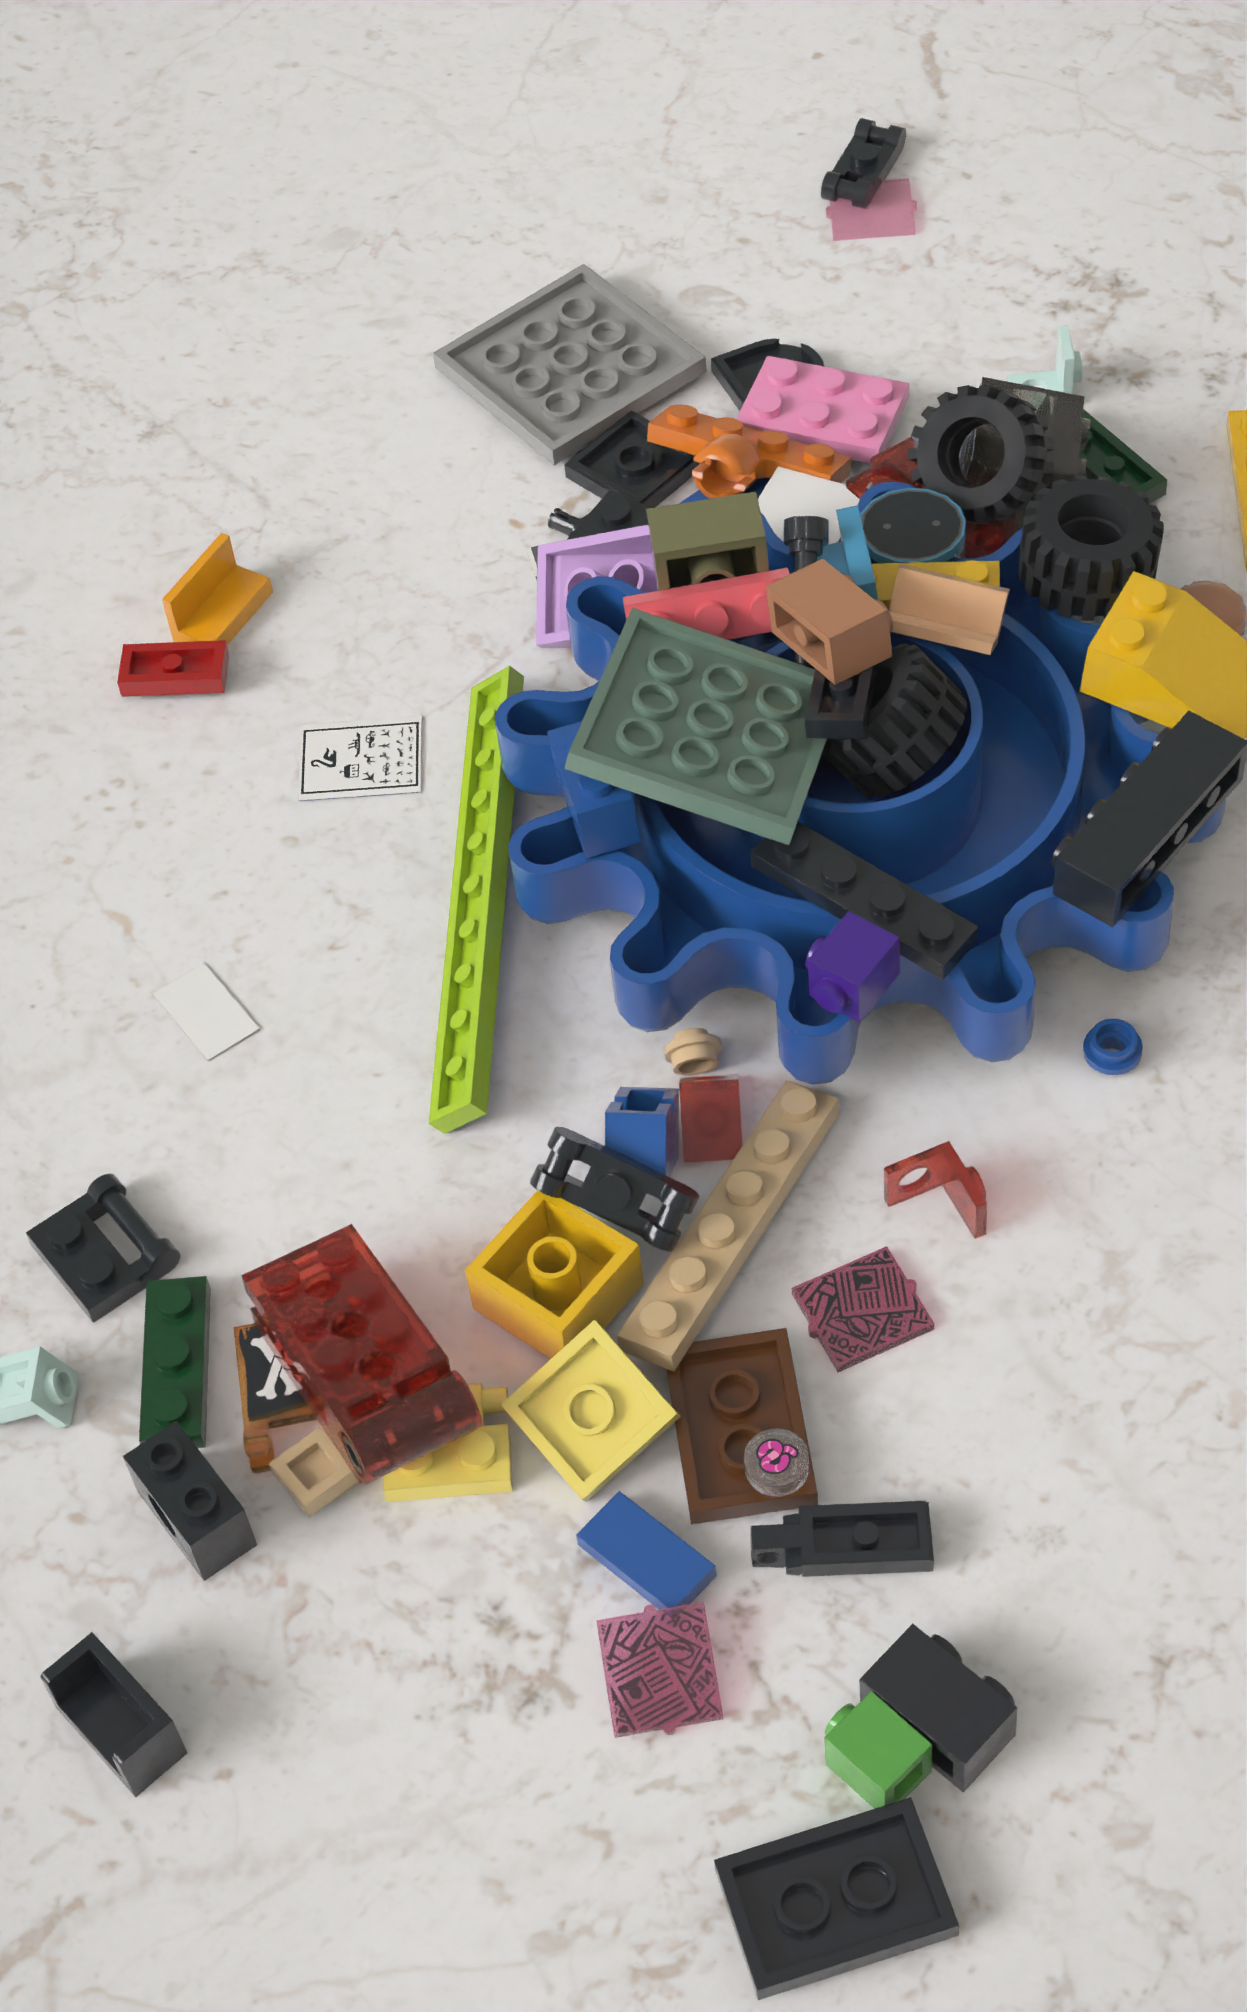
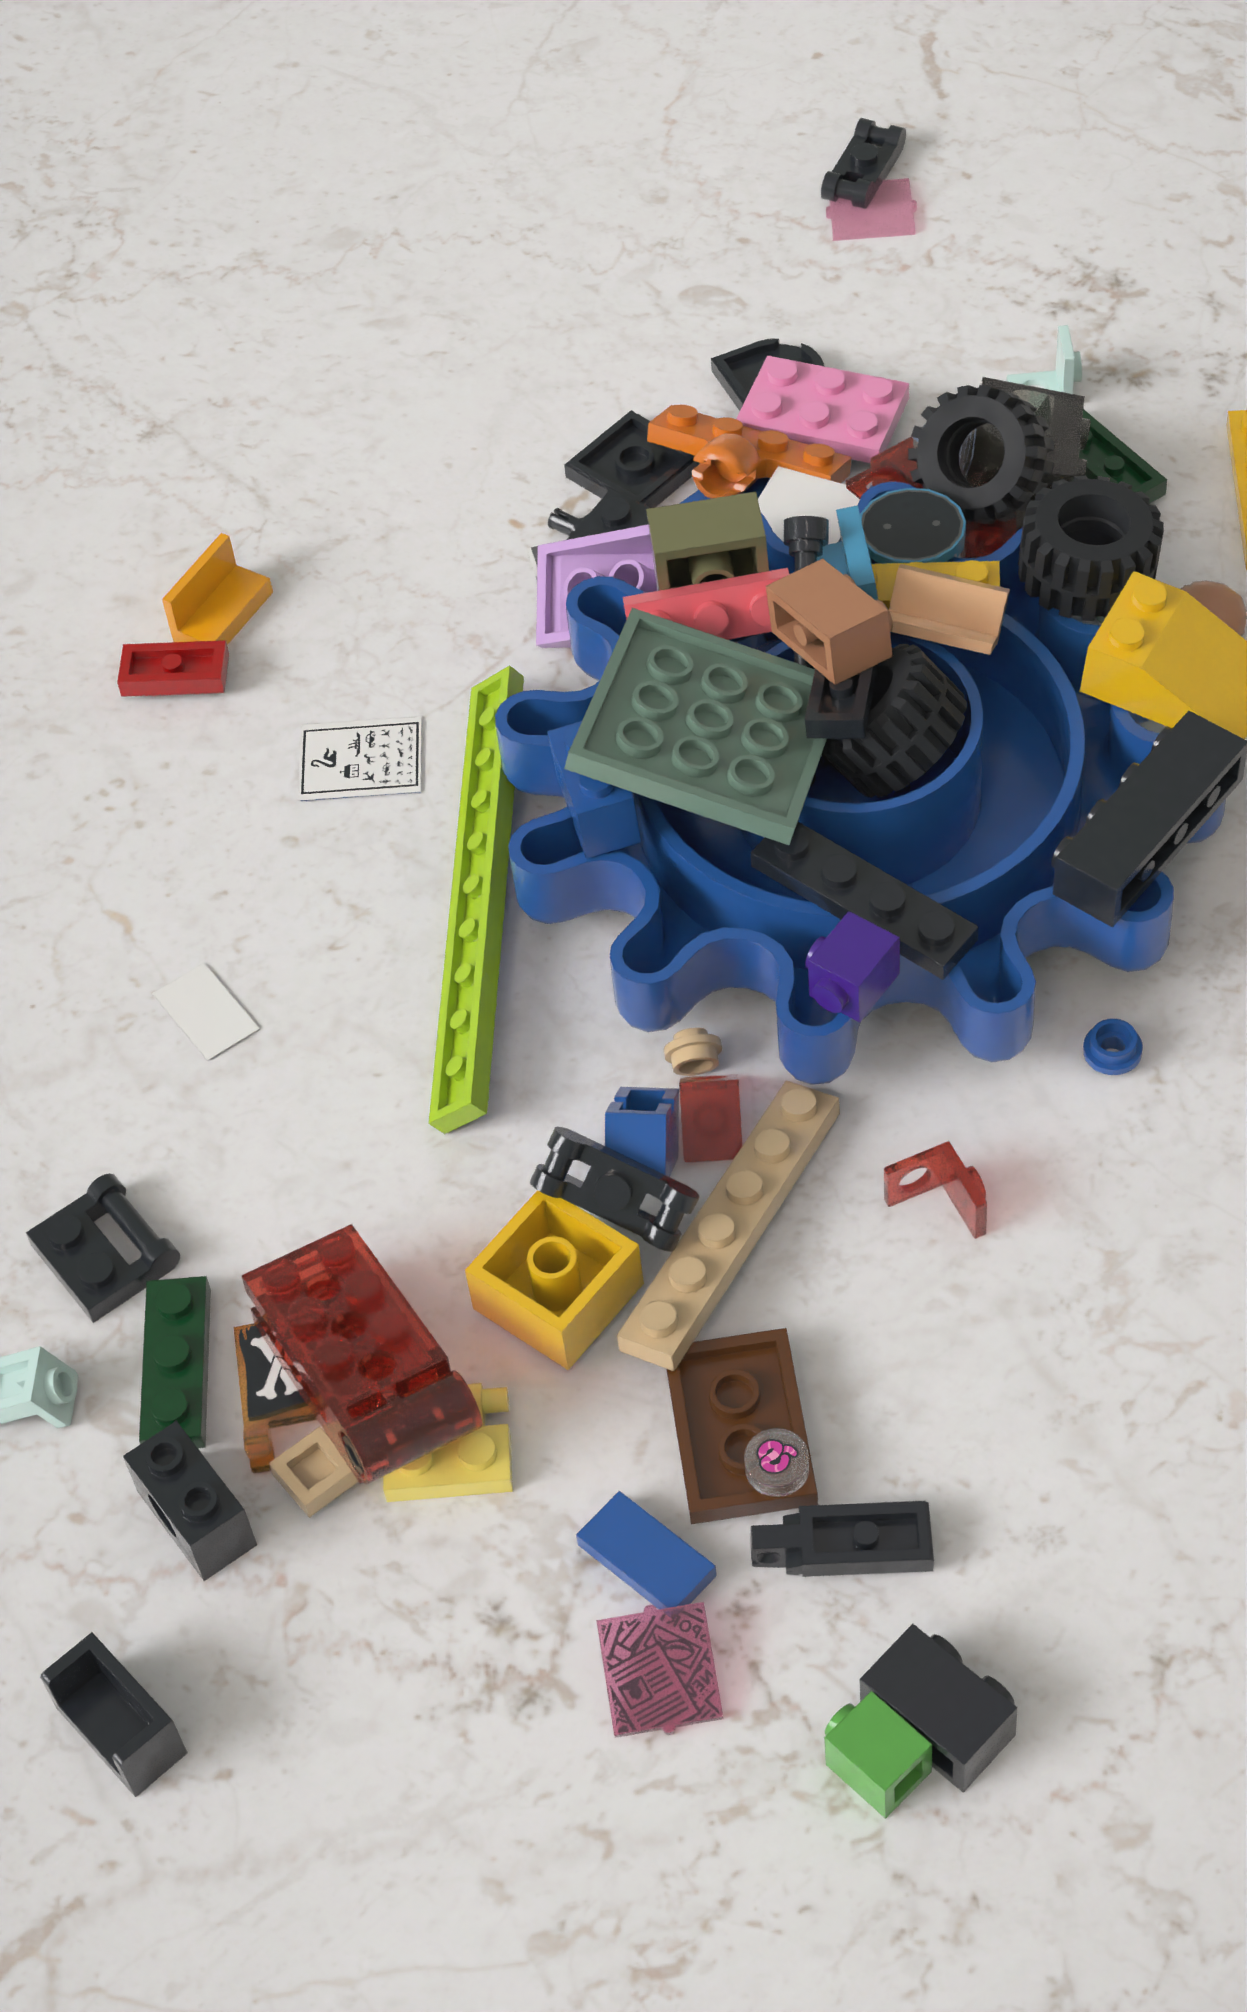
light grey plate [433,264,707,466] -> none
light yellow plate [501,1320,681,1502] -> none
black plate [714,1797,959,2000] -> none
clear pink piece [791,1246,934,1372] -> none

